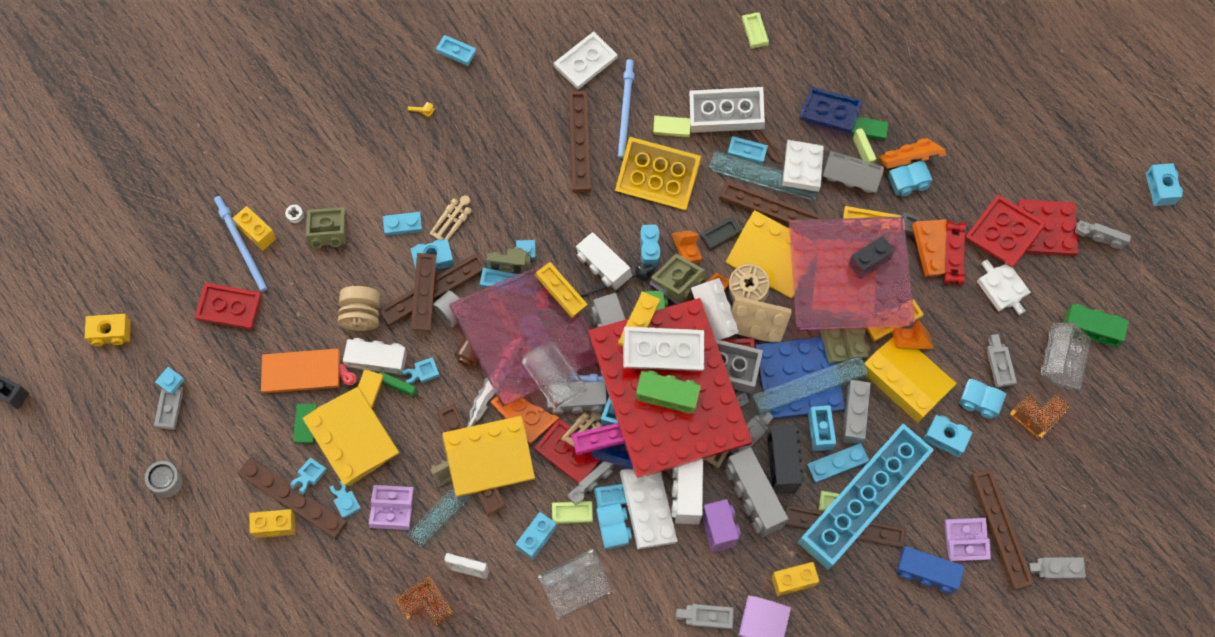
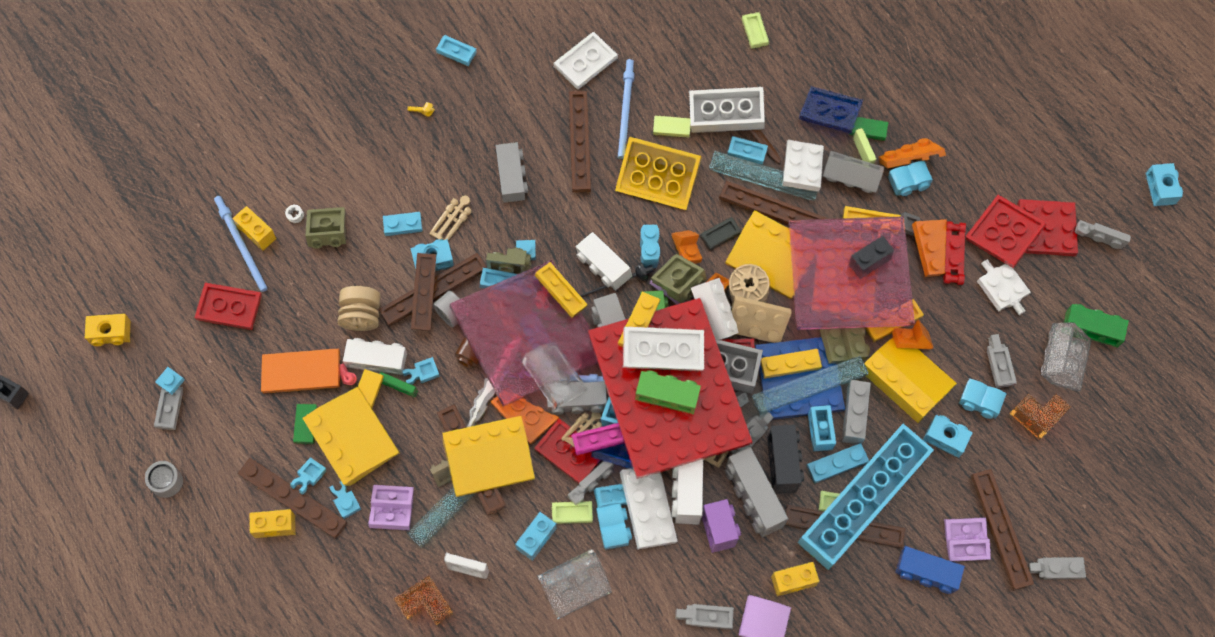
none -> light grey brick [496,142,528,203]
none -> yellow plate [760,349,822,379]

